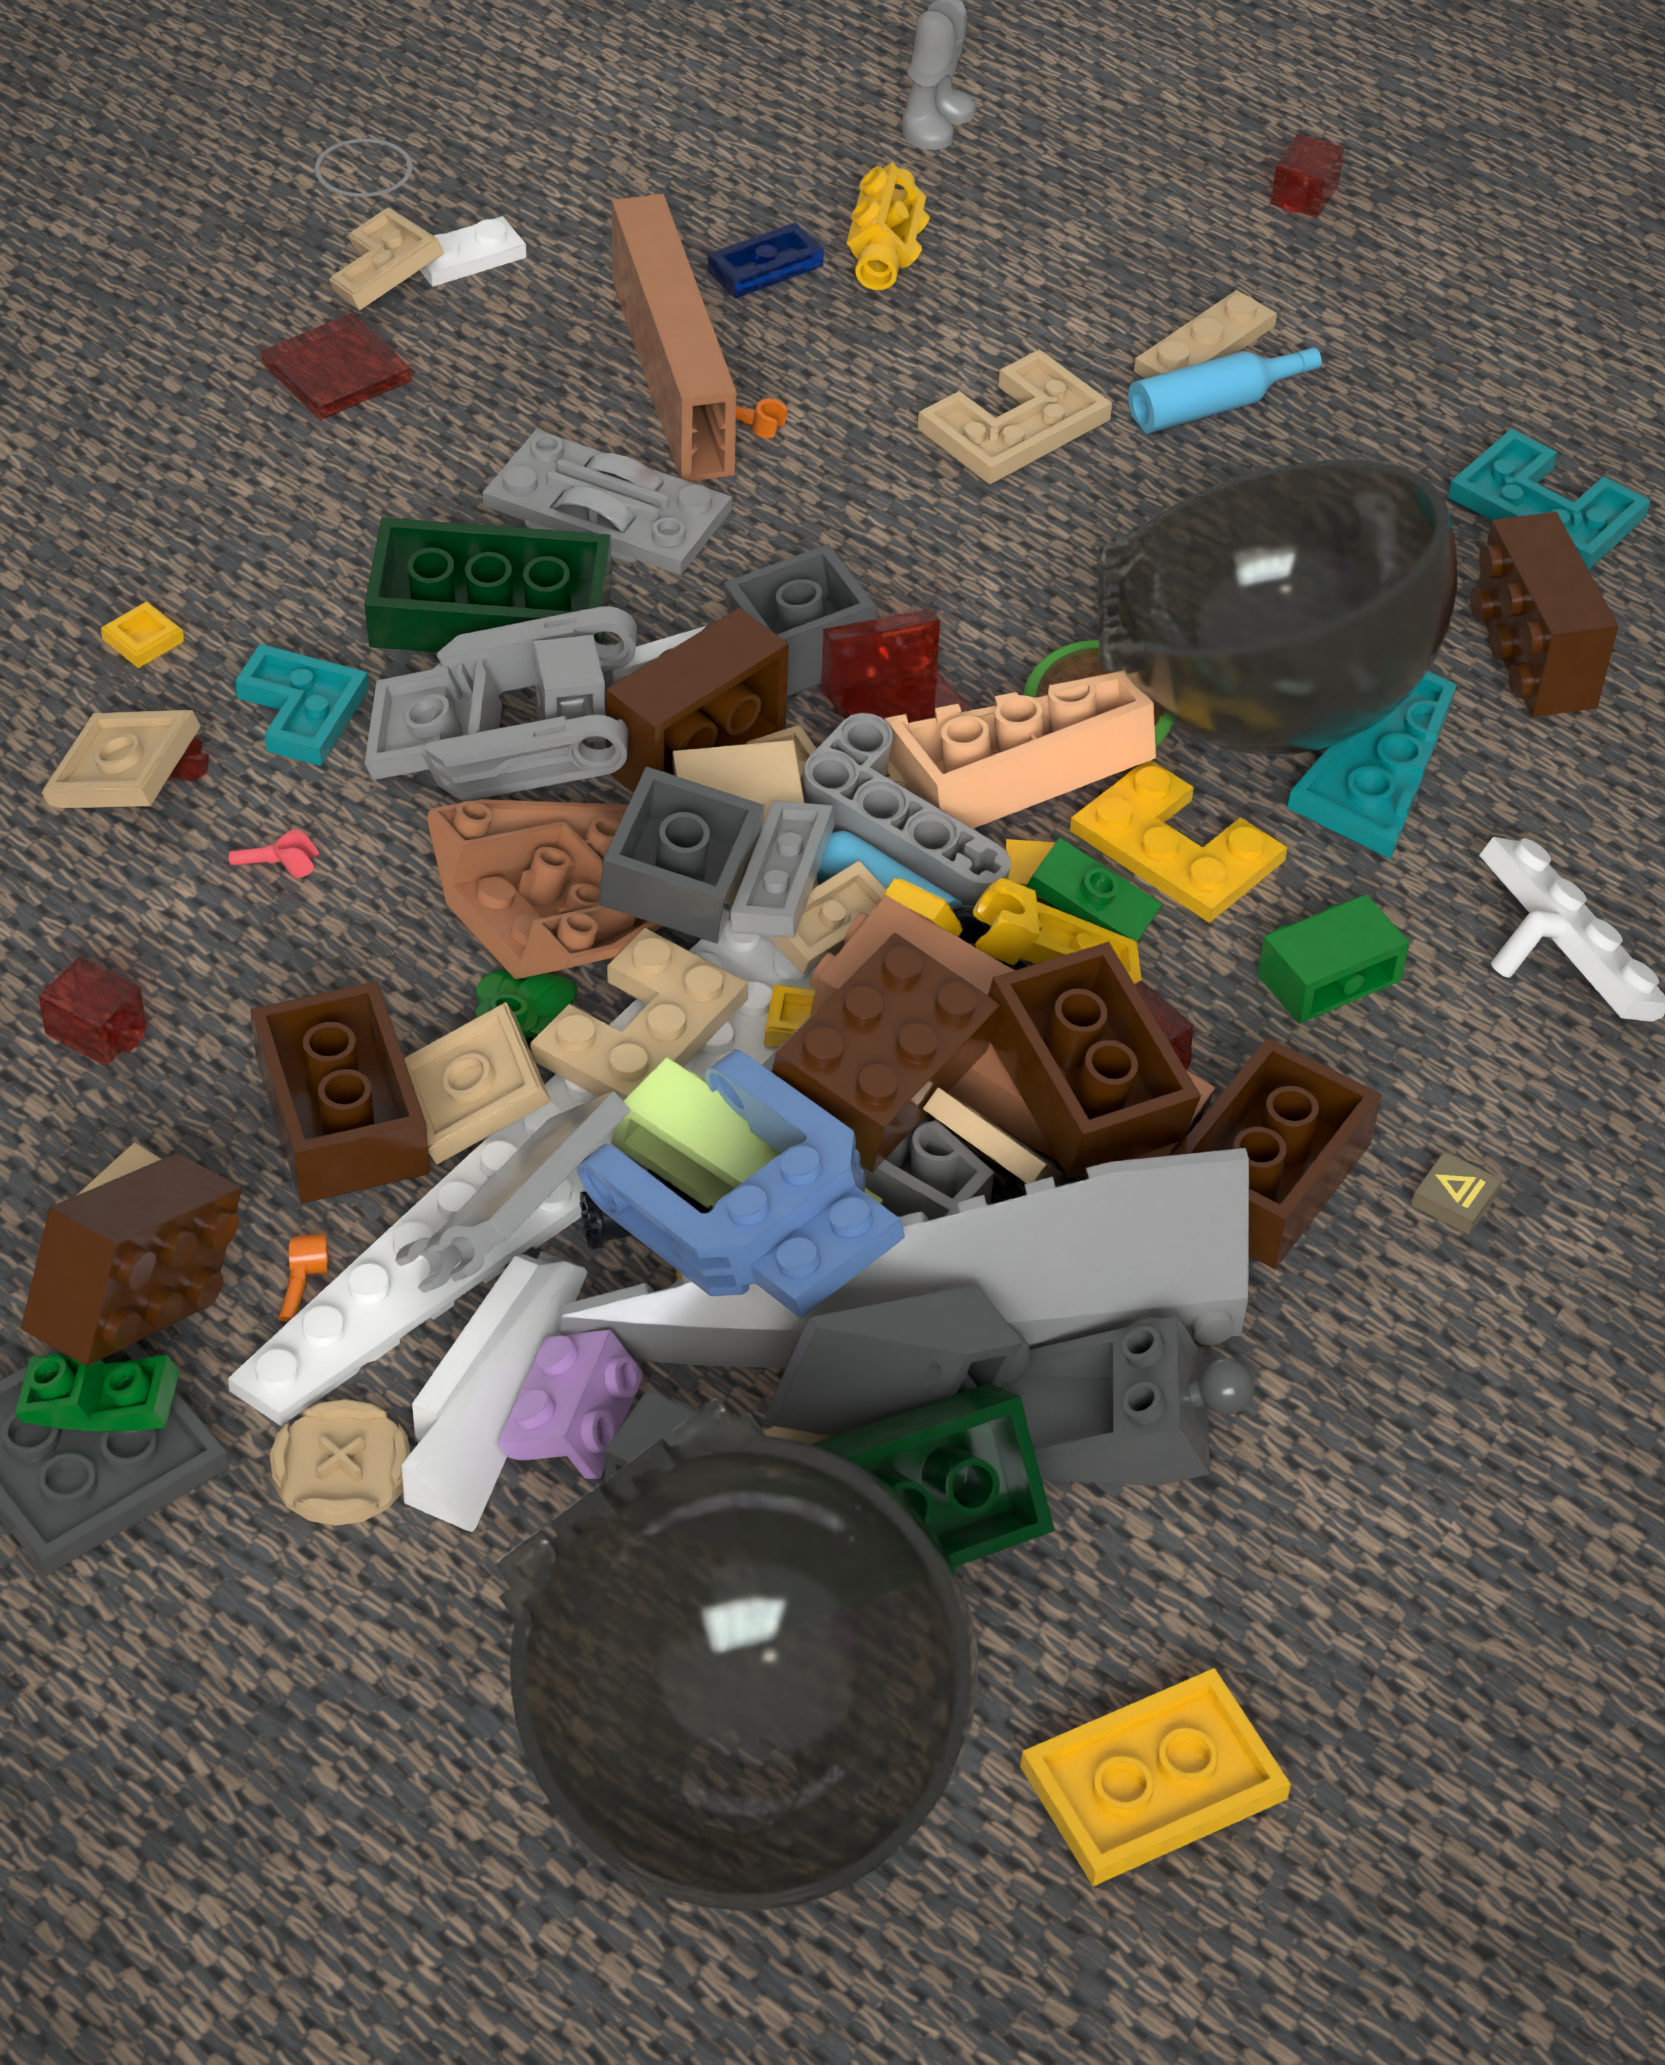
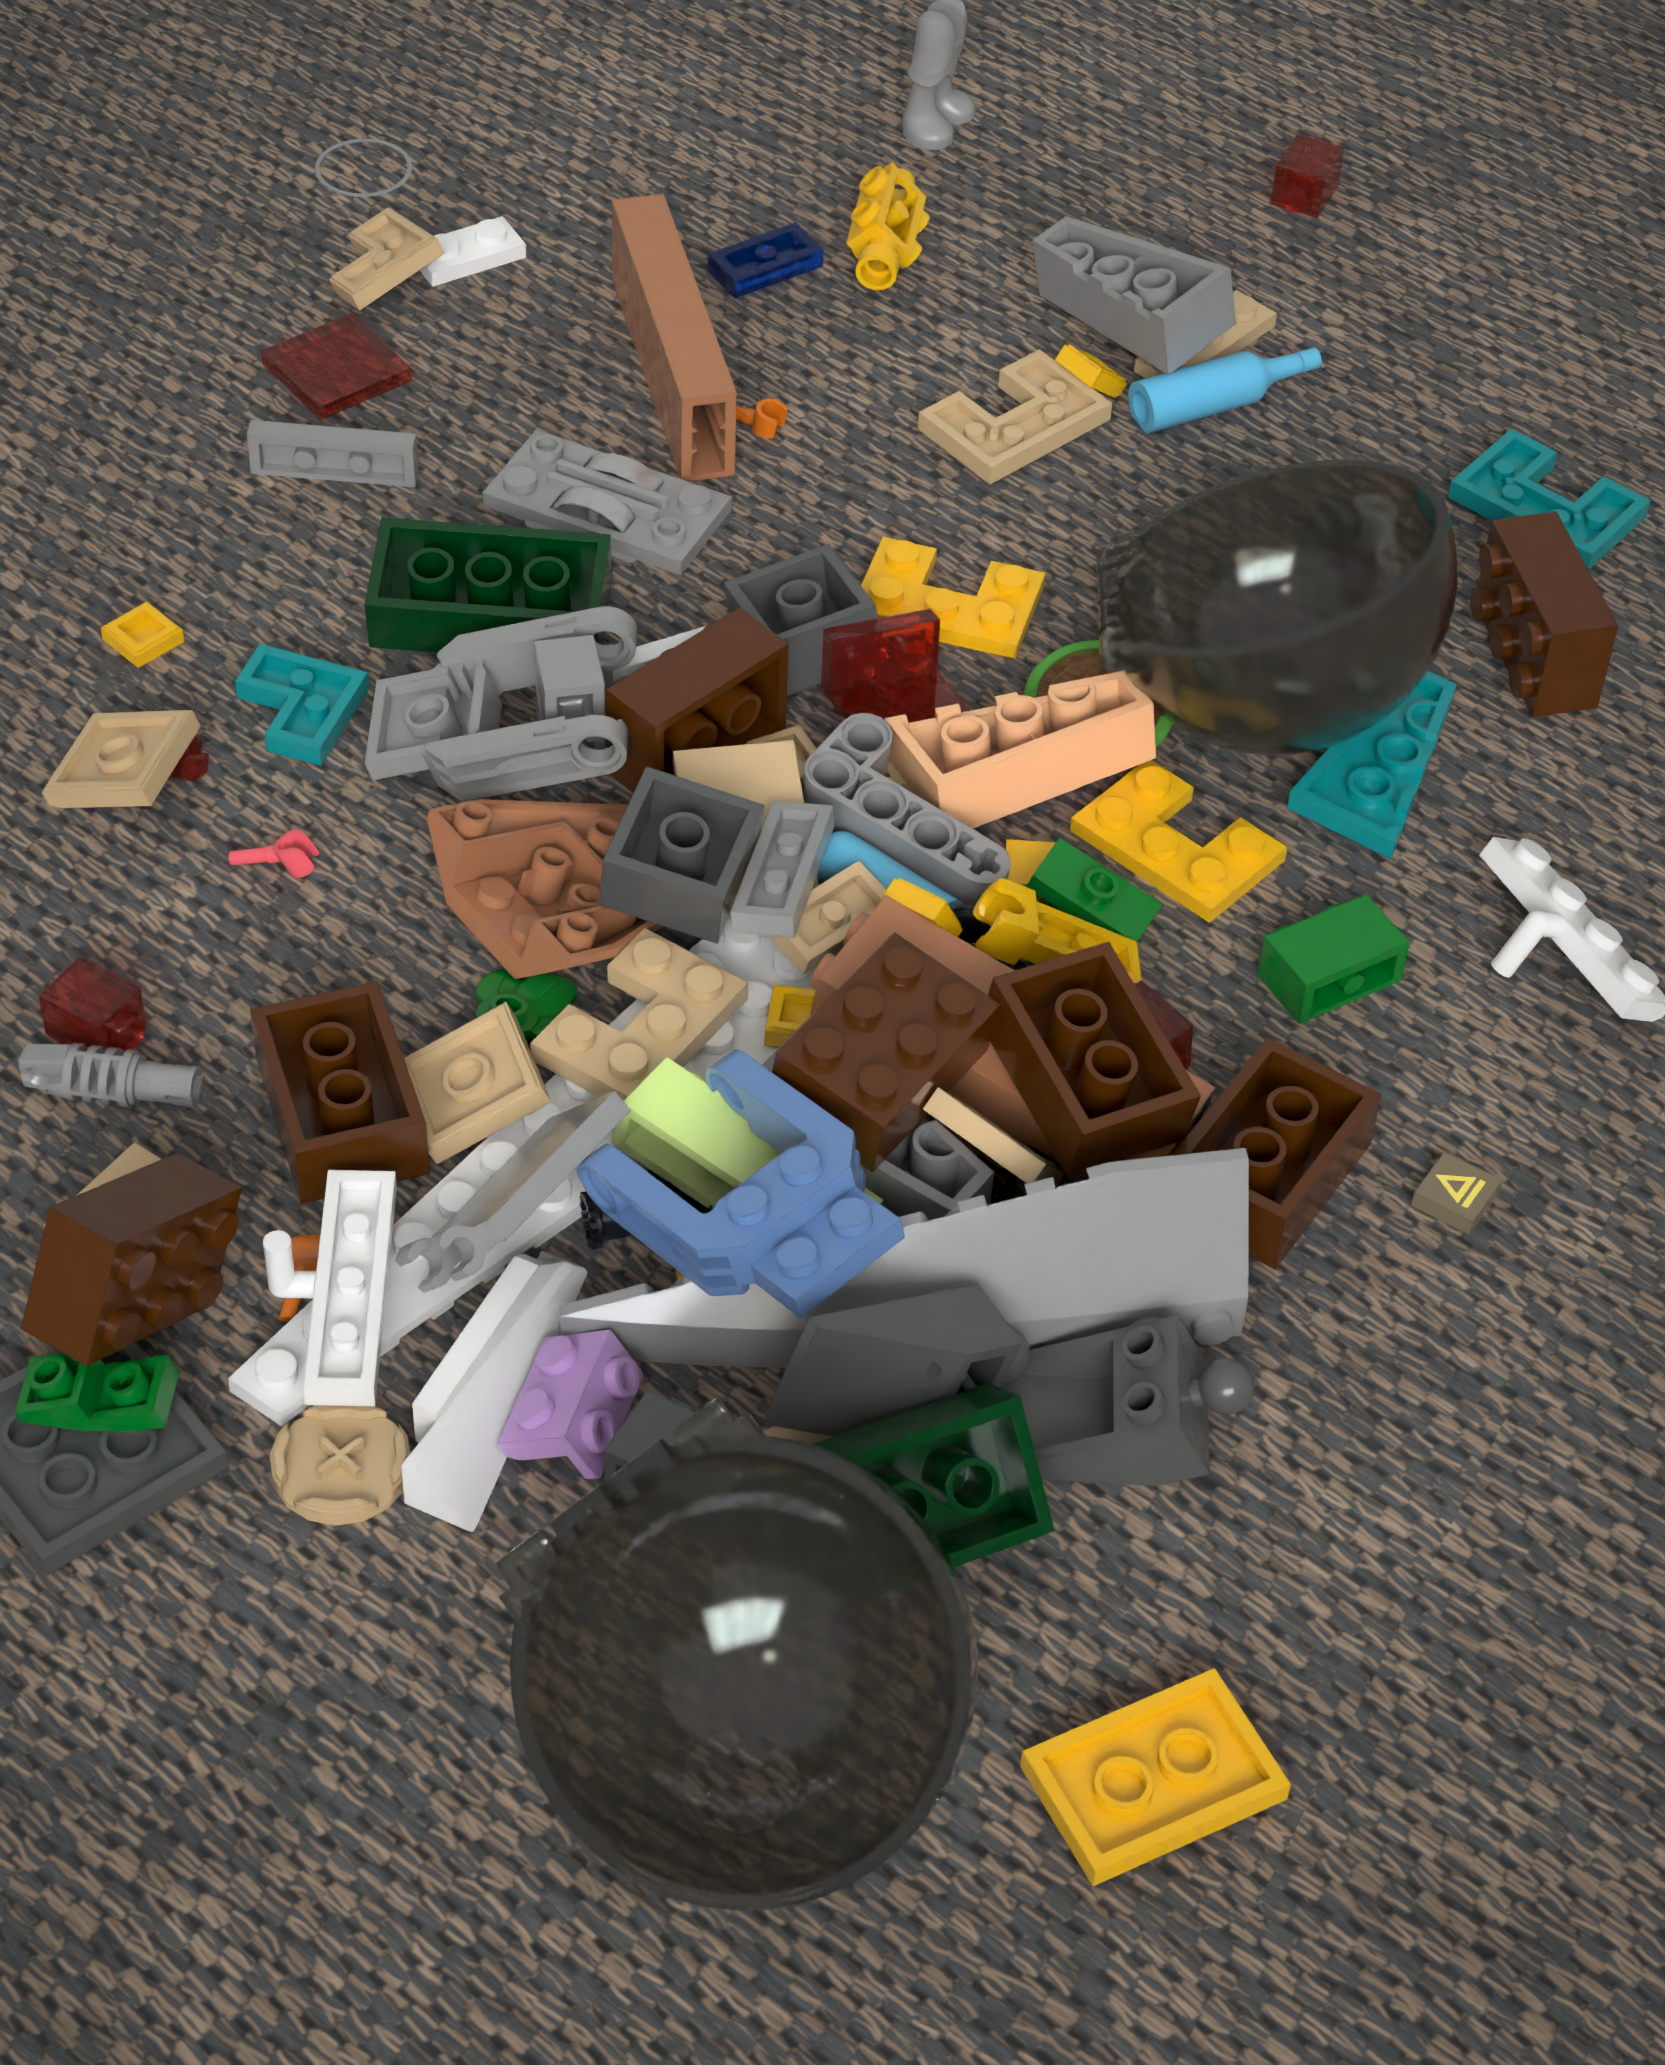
none -> light grey hinge [18,1042,203,1108]
none -> light grey plate [247,420,419,487]
none -> white plate [263,1170,397,1406]
none -> yellow plate [861,536,1046,659]
none -> light grey wedge [1032,216,1236,375]
none -> yellow tile [1055,344,1128,398]

